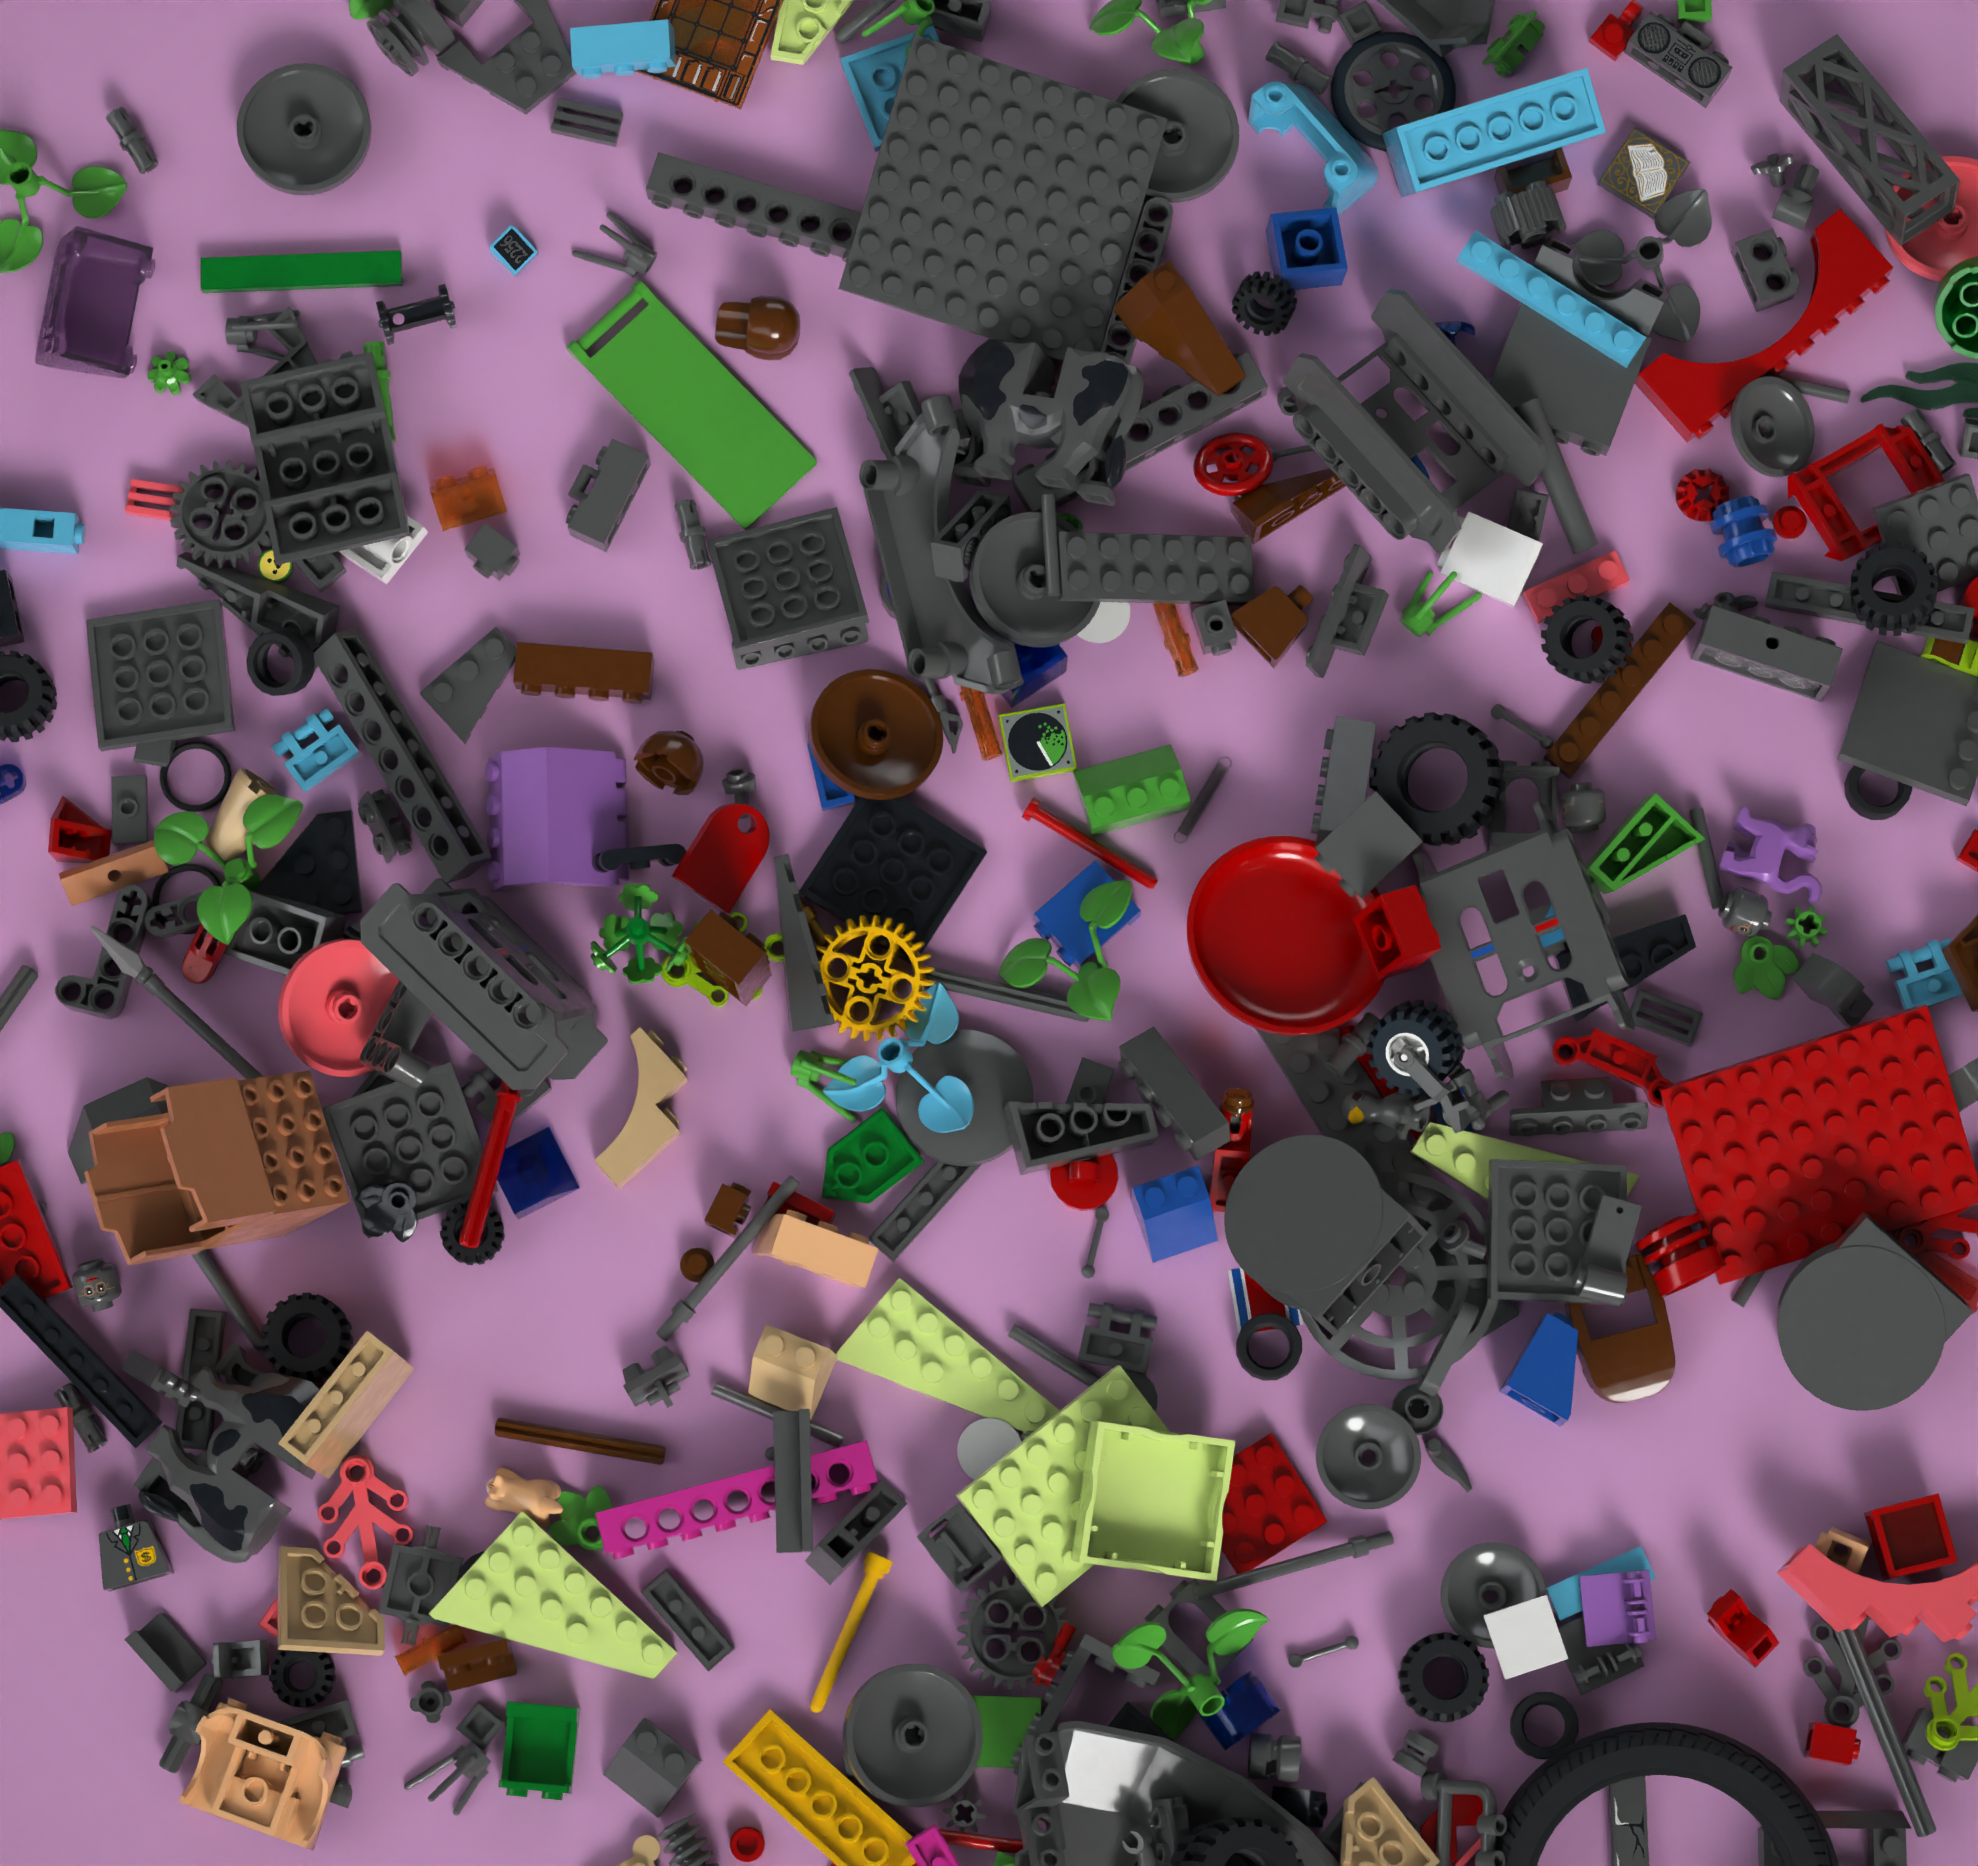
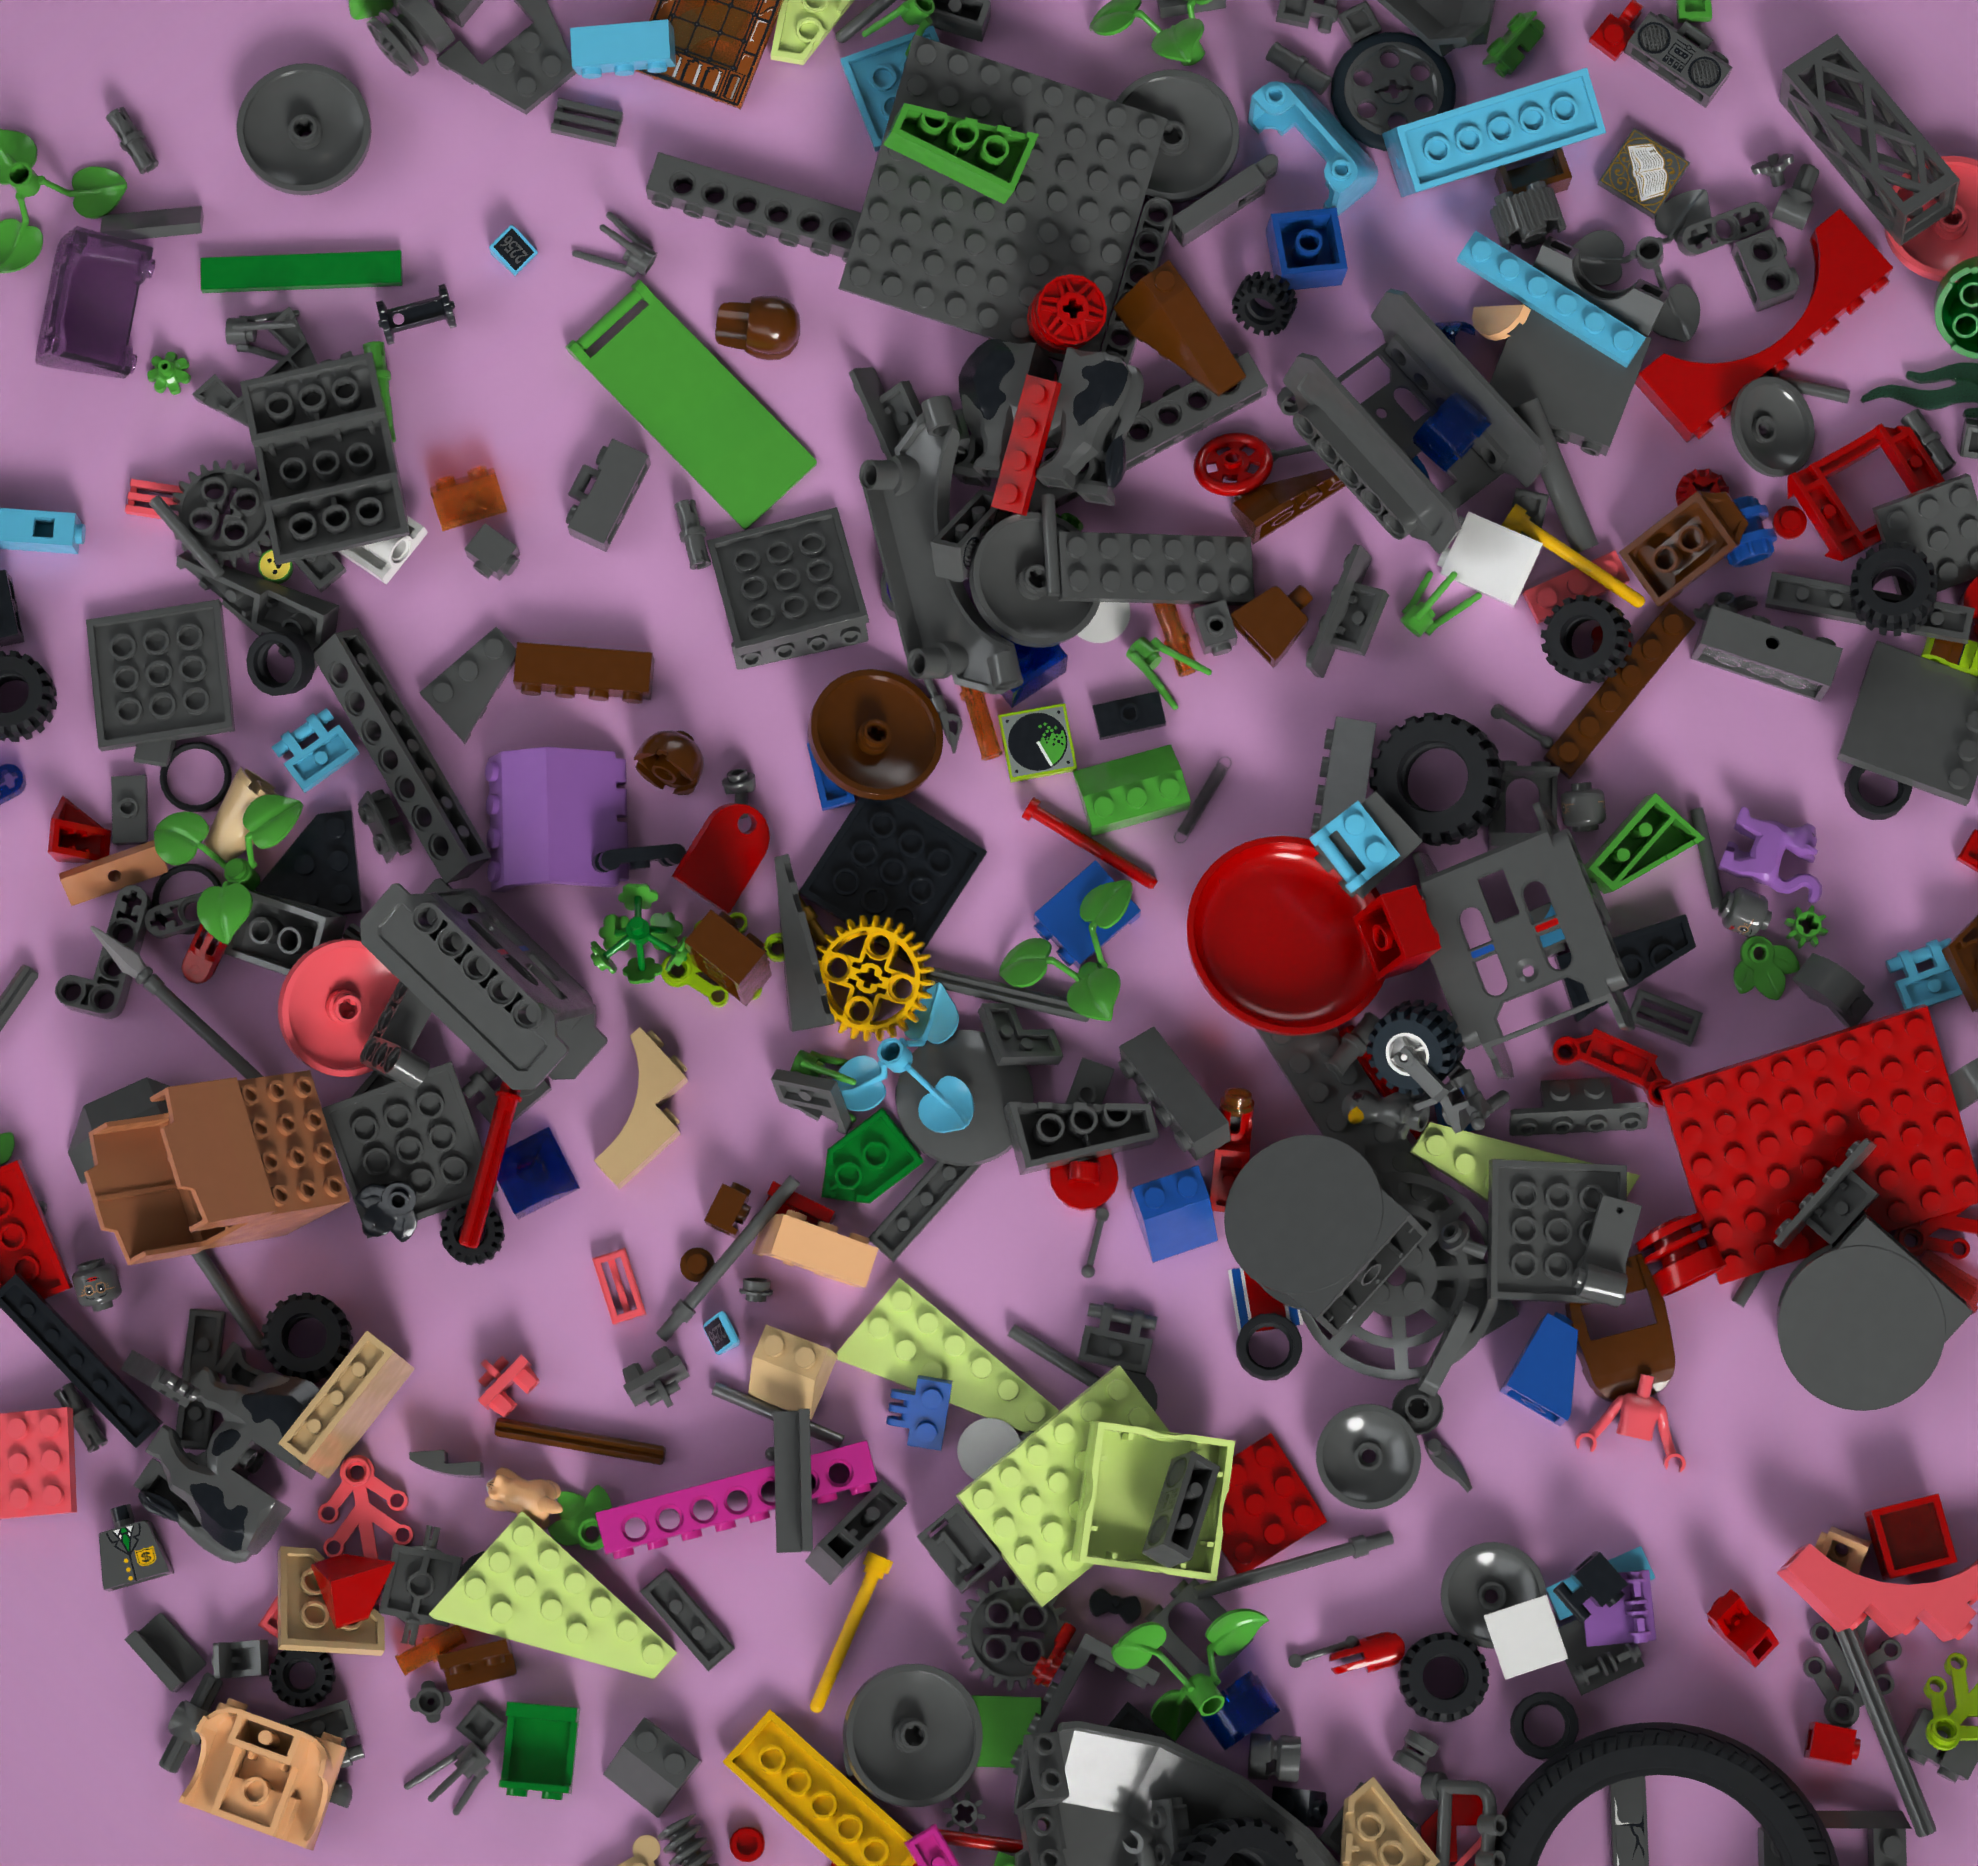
none -> dark grey tile [100,206,204,243]
none -> dark grey bar [149,495,225,580]
none -> red slope [311,1554,395,1629]
none -> dark grey slope [409,1450,484,1478]
none -> coral hips [478,1355,540,1418]
none -> coral tile [592,1248,647,1325]
none -> slope [703,1311,740,1355]
none -> dark grey plate [739,1278,773,1302]
none -> dark grey wing [771,1069,853,1135]
none -> bright green wedge [883,103,1039,204]
none -> blue hinge [886,1375,953,1451]
none -> dark grey plate [978,1003,1063,1066]
none -> red plate [991,374,1062,516]
none -> red wheel [1027,274,1107,354]
none -> black piece [1089,1588,1142,1625]
none -> black plate [1092,691,1166,740]
none -> bright green plant [1126,637,1212,710]
none -> dark grey piece [1142,1451,1220,1568]
none -> dark grey hinge [1170,154,1278,247]
none -> medium azure plate [1308,801,1400,893]
none -> red arm [1329,1632,1405,1674]
none -> clear blue brick [1412,391,1492,473]
none -> light nougat tile [1472,304,1531,341]
none -> yellow piece [1501,503,1645,608]
none -> black brick [1553,1551,1628,1623]
none -> coral piece [1575,1374,1686,1473]
none -> reddish brown slope [1619,491,1749,607]
none -> dark grey beam [1677,202,1770,256]
none -> dark grey bracket [1773,1138,1880,1249]

